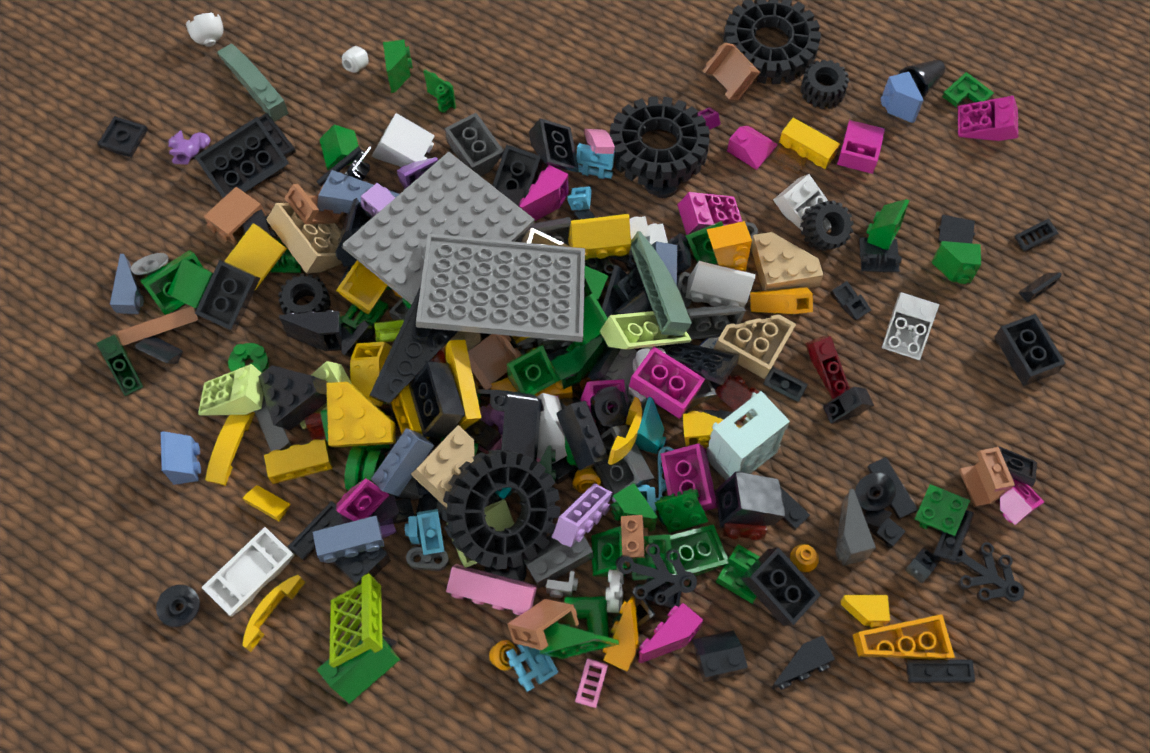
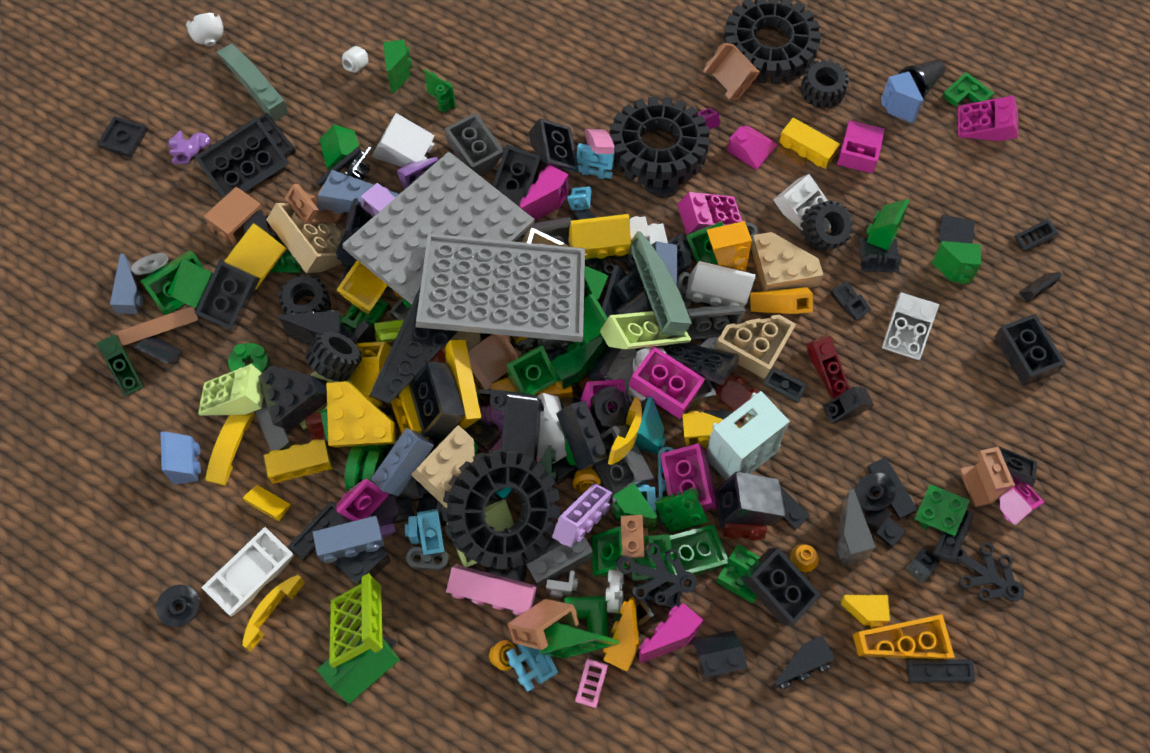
none -> black tyre [305,330,362,382]

